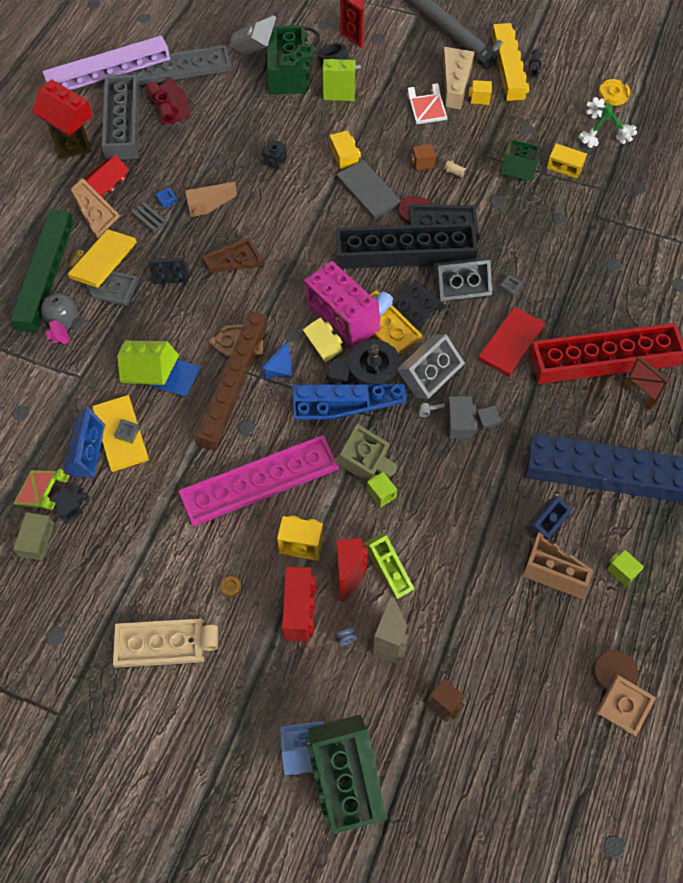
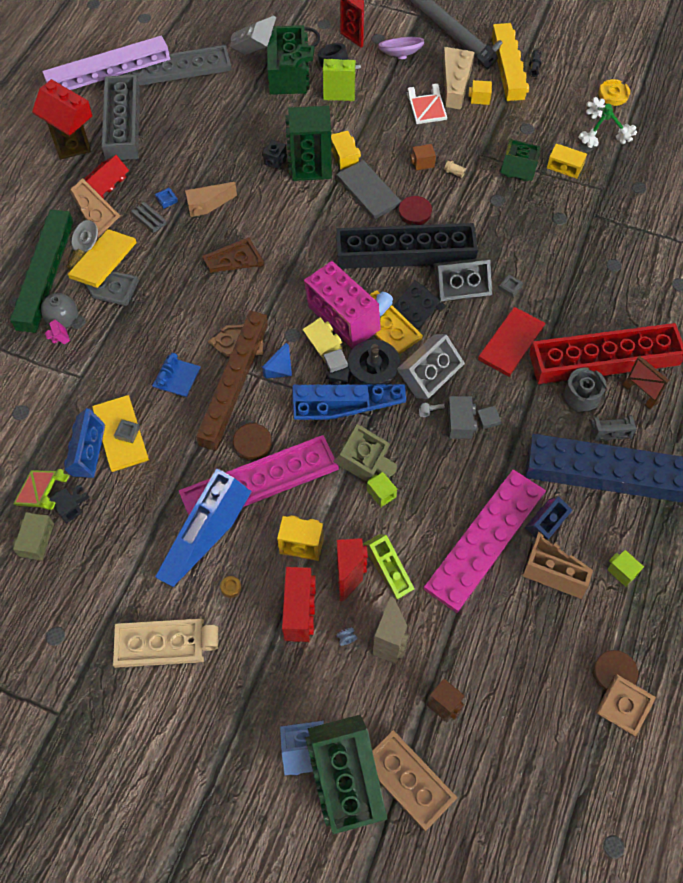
lime slope [117,340,179,385] -> none
dark red panel [145,77,191,124] -> none
black bracket [148,258,189,285] -> none
black tile [409,204,479,238] -> none
none -> light grey dish [72,220,98,253]
none -> blue wedge [155,469,252,587]
none -> reddish brown tile [233,423,272,460]
none -> dark green brick [285,106,332,181]
none -> light grey tile [324,349,348,373]
none -> medium nougat plate [372,730,458,832]
none -> lavender dish [378,37,424,59]
none -> dark pink plate [423,470,546,613]
none -> dark grey brick [564,367,606,412]
none -> dark grey hinge [590,415,636,441]

